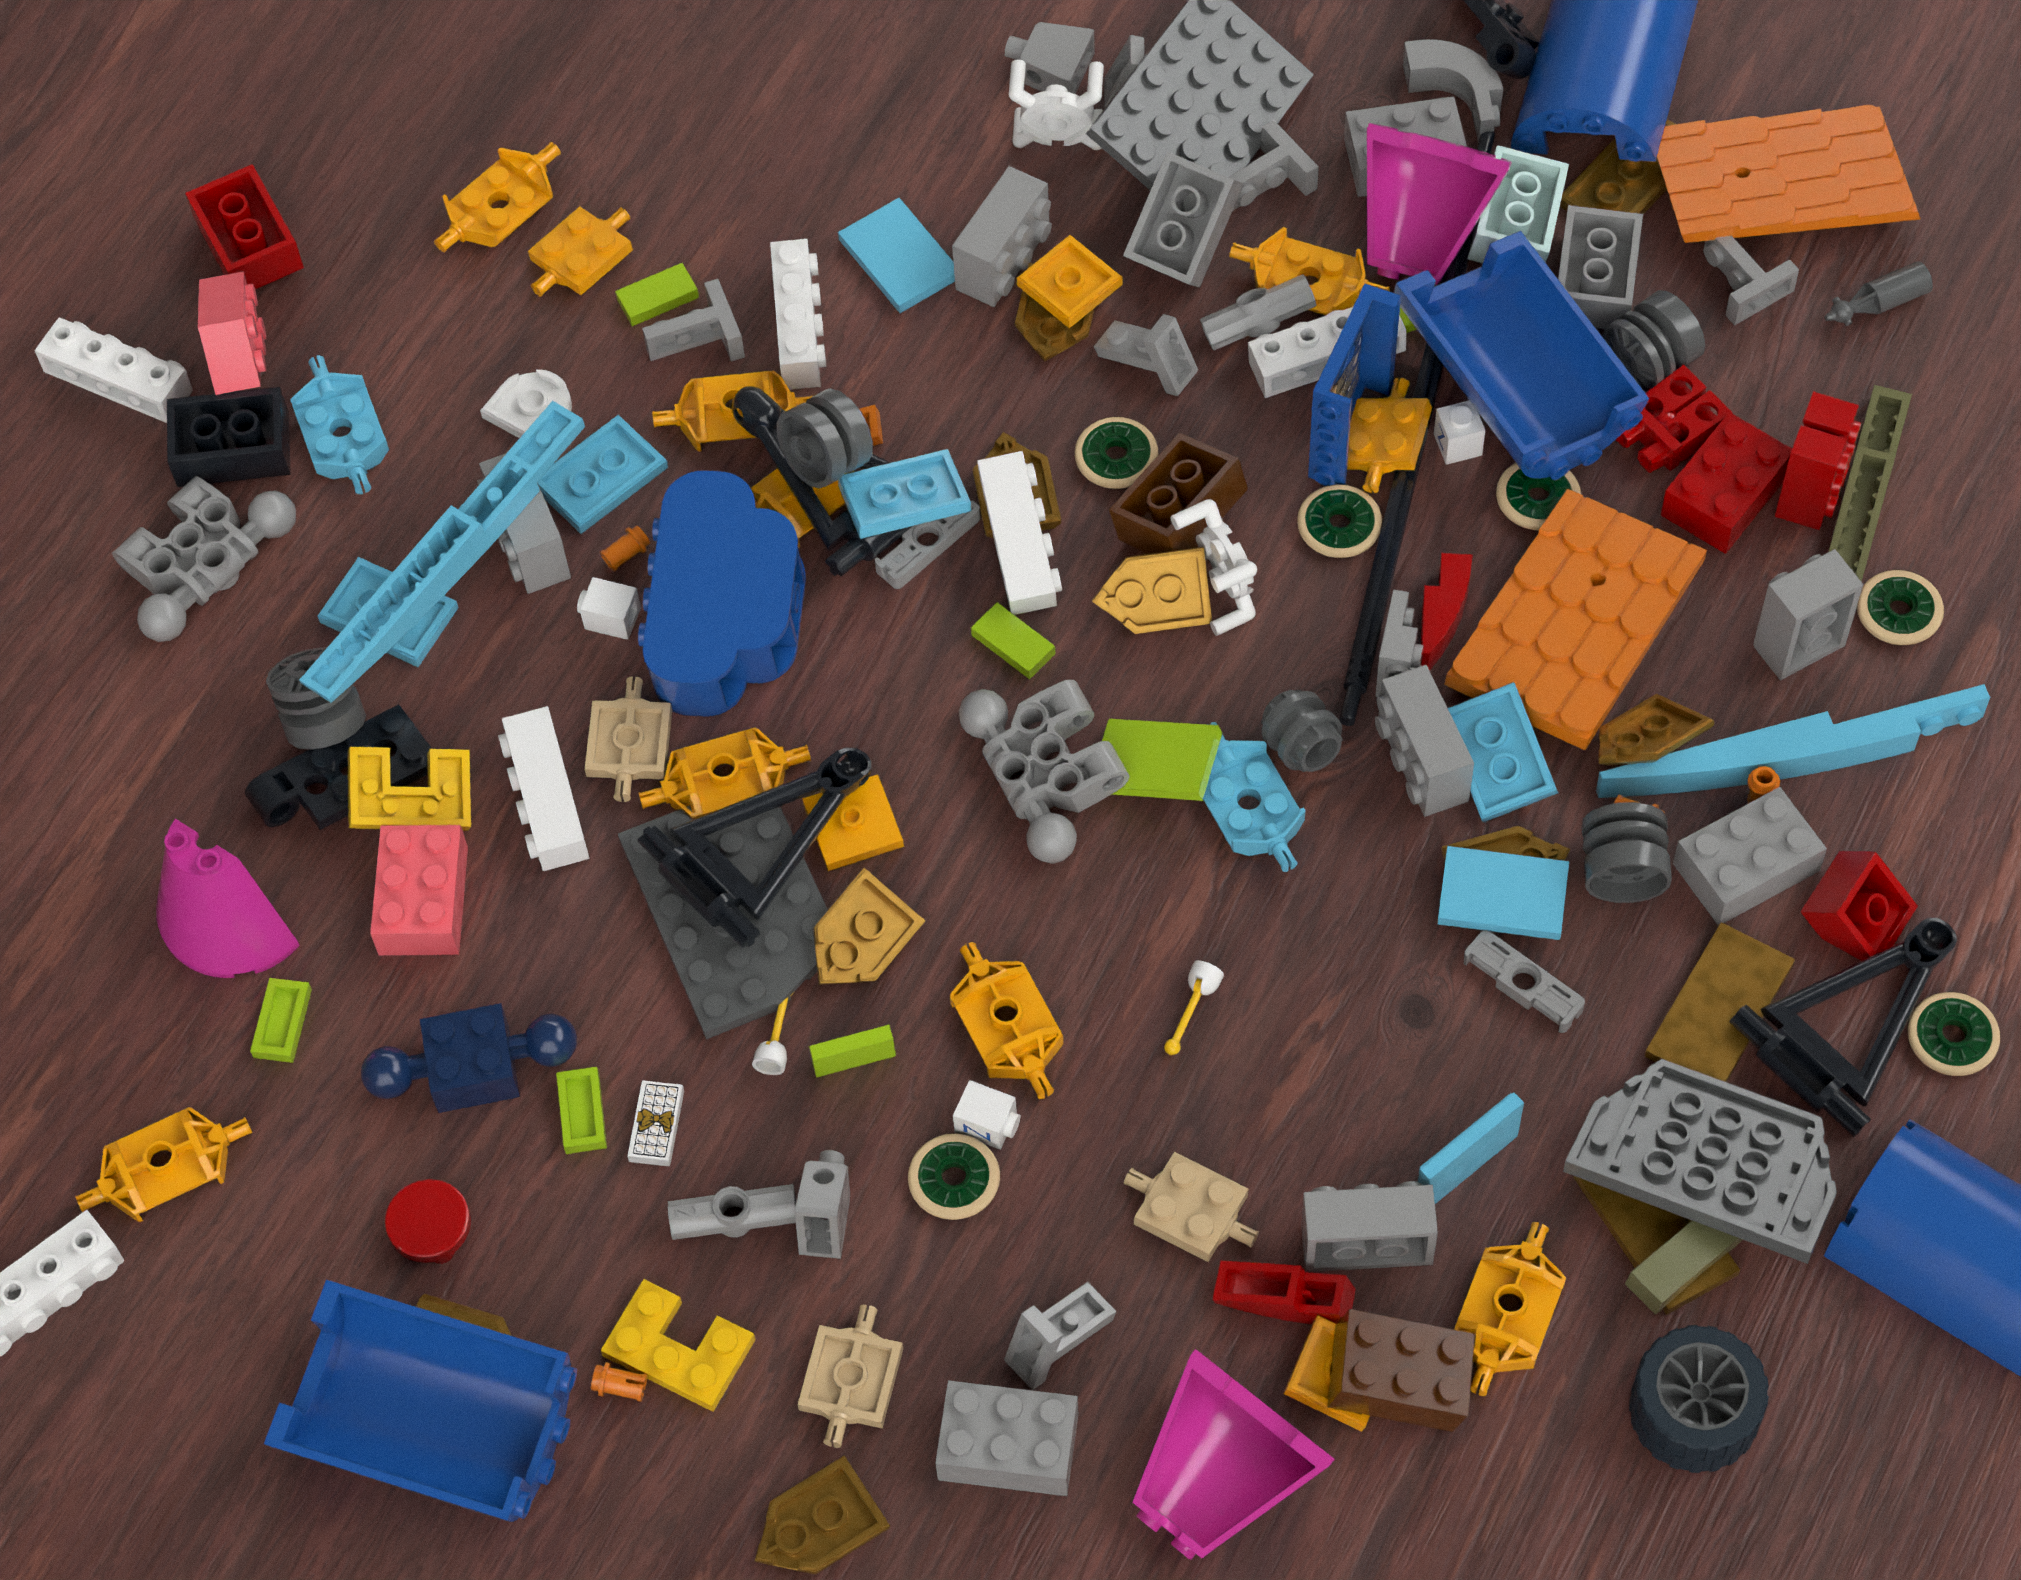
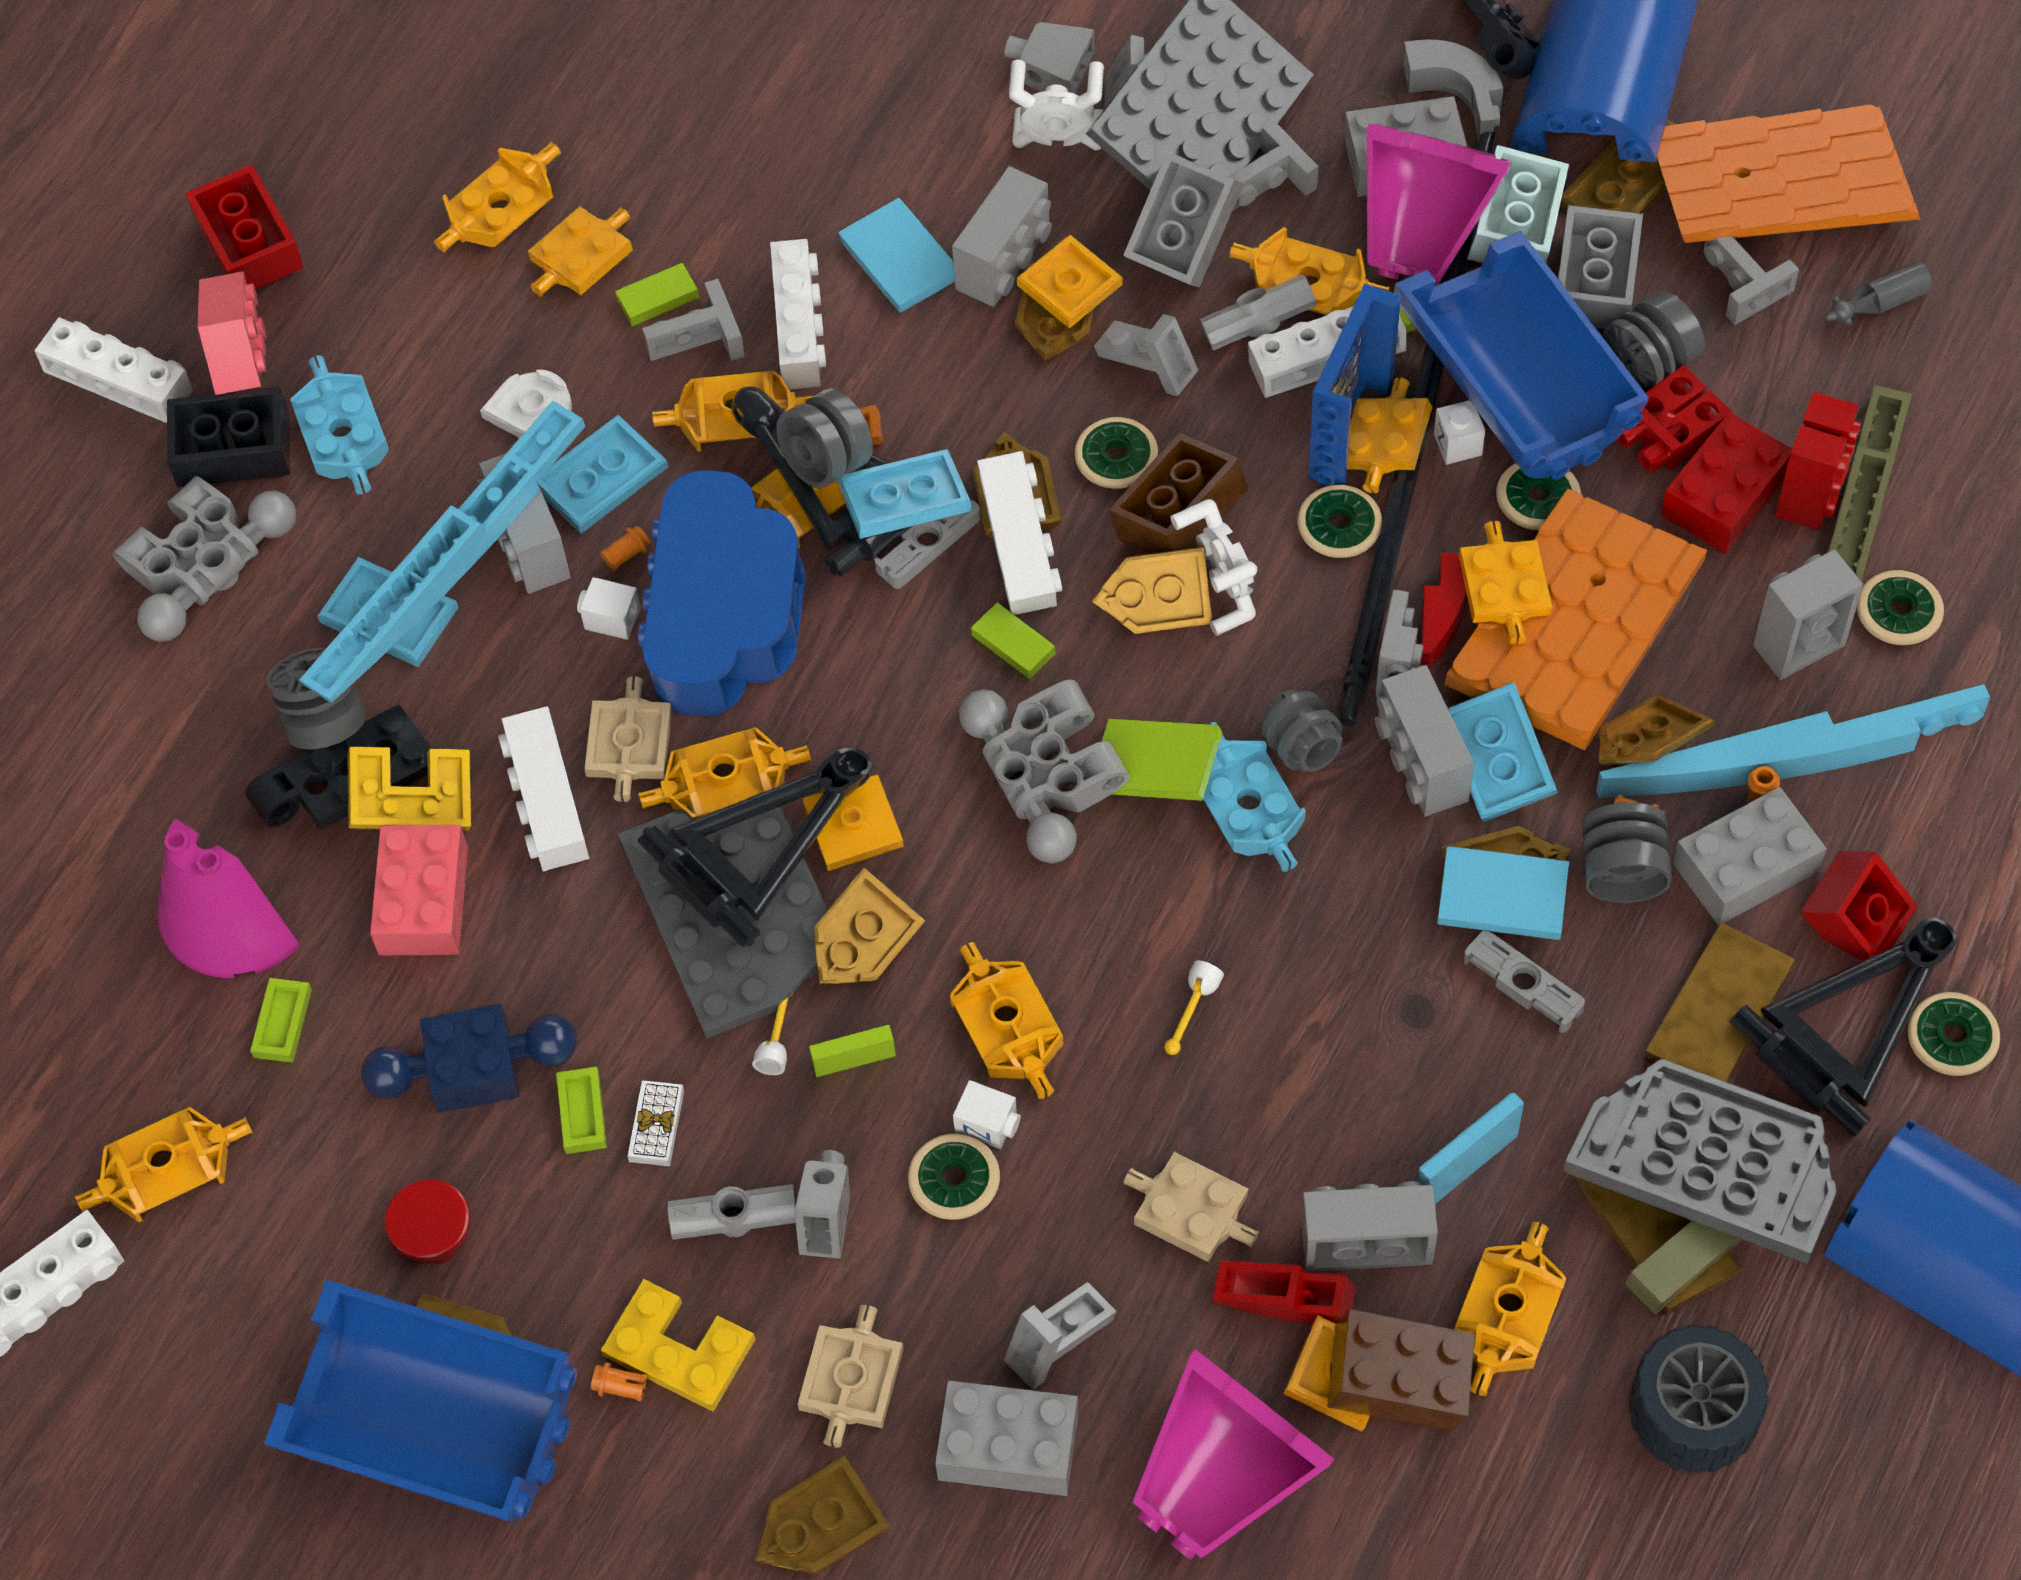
none -> light orange plate [1458,521,1552,645]

